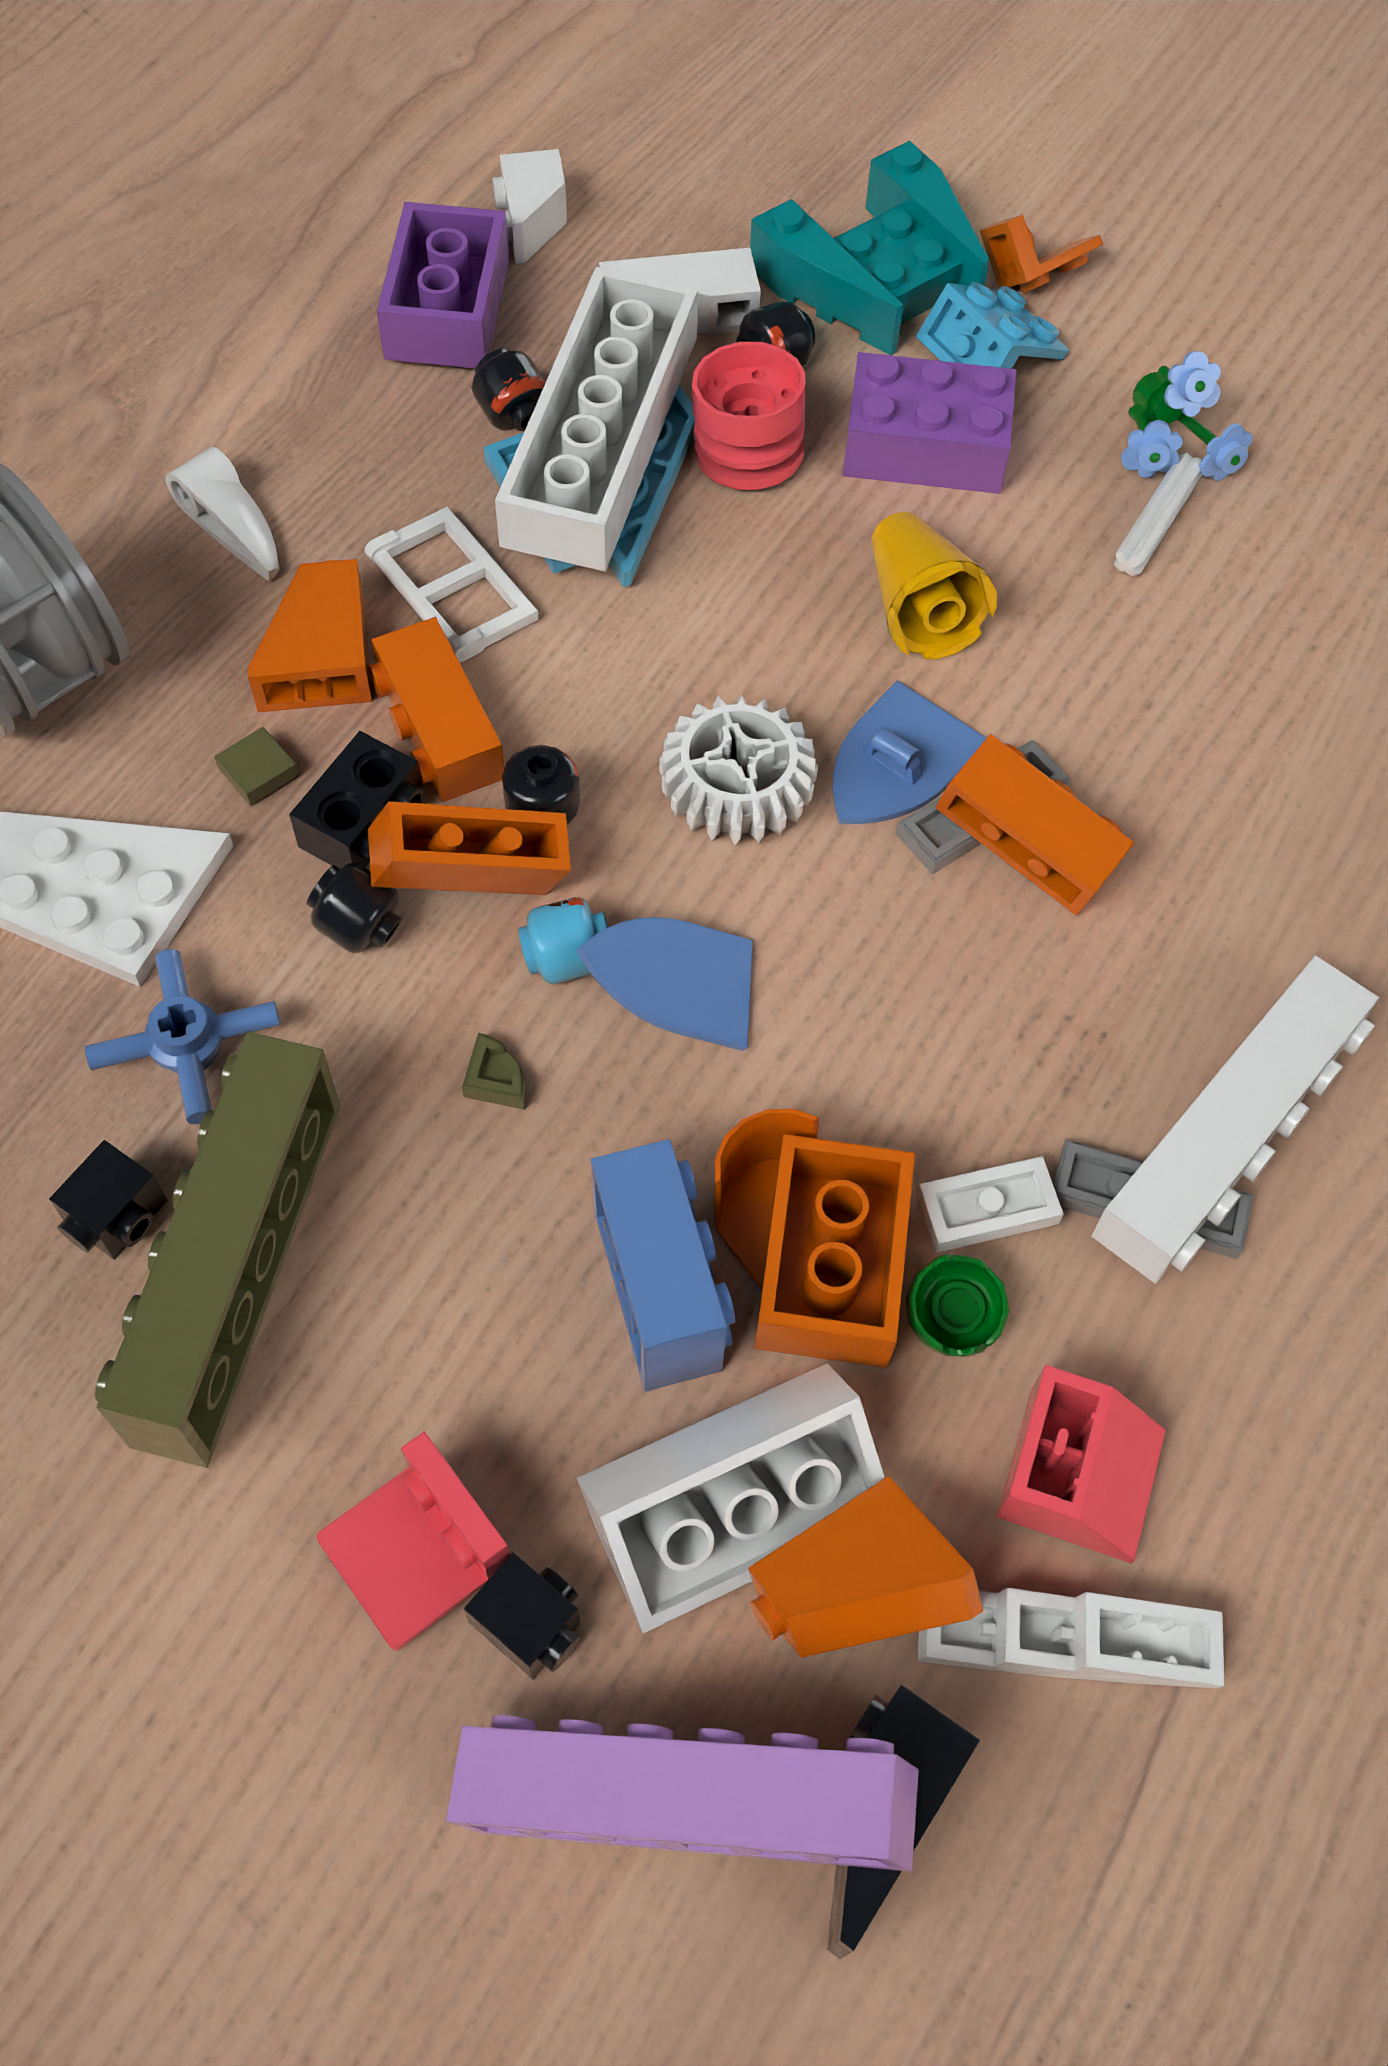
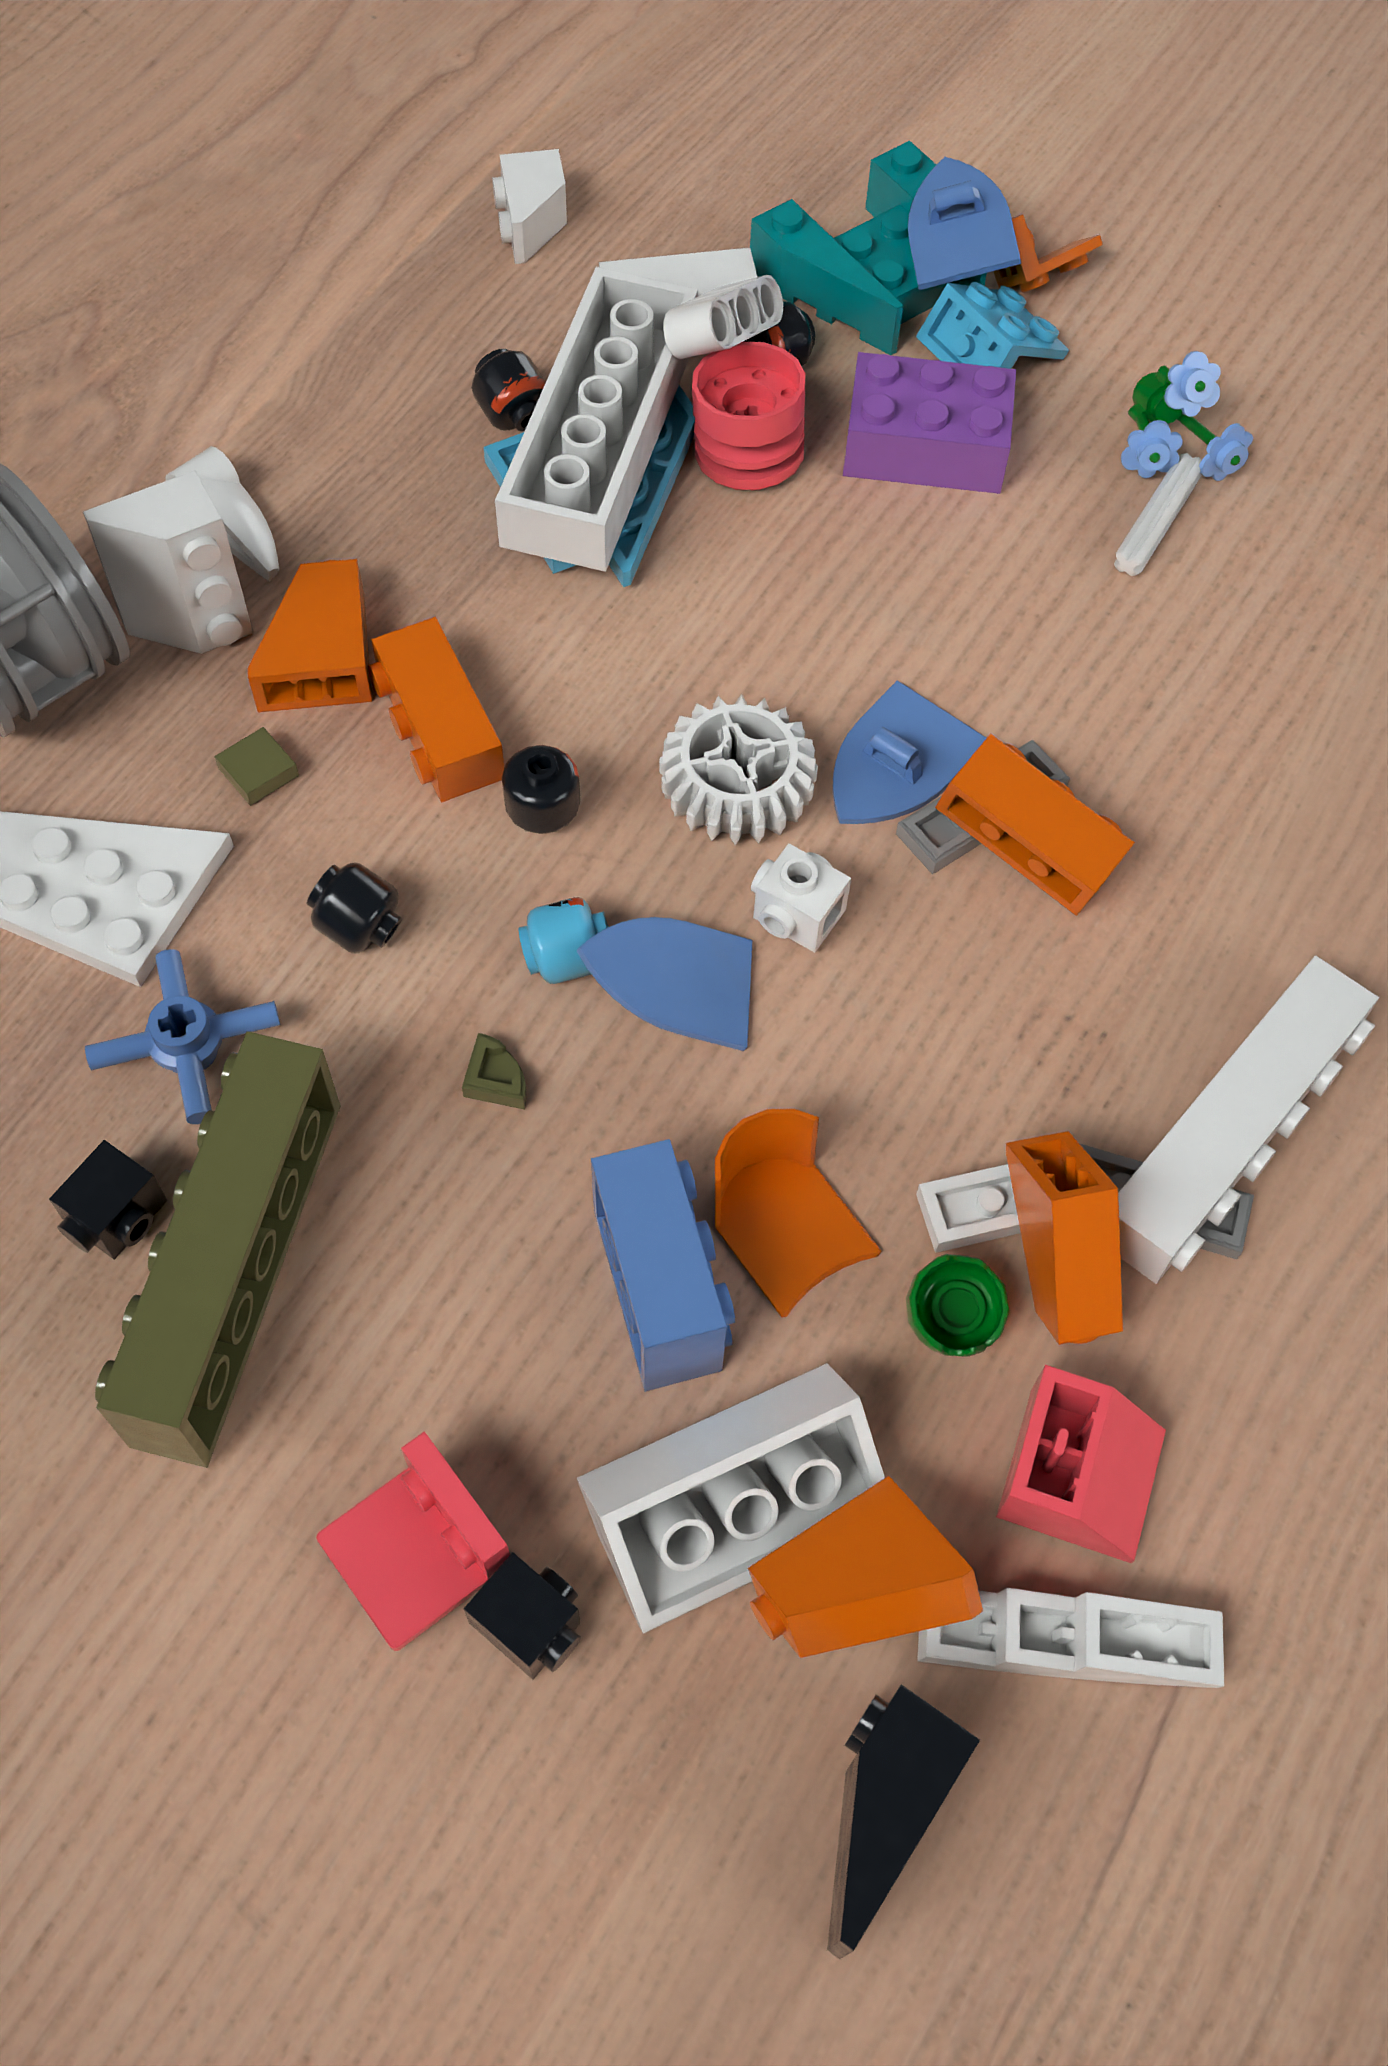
black brick [289,731,424,869] -> none
white window [364,507,538,663] -> none
orange brick [368,801,571,895] -> none
medium lavender brick [377,202,510,368] -> none
lavender brick [446,1715,919,1872] -> none
orange brick [753,1134,915,1368] -> none
yellow cone [872,512,997,660] -> none
none -> white slope [83,470,253,654]
none -> white beam [663,275,783,359]
none -> white brick [751,843,851,953]
none -> medium blue shield [908,157,1021,290]
none -> orange slope [1006,1131,1123,1345]

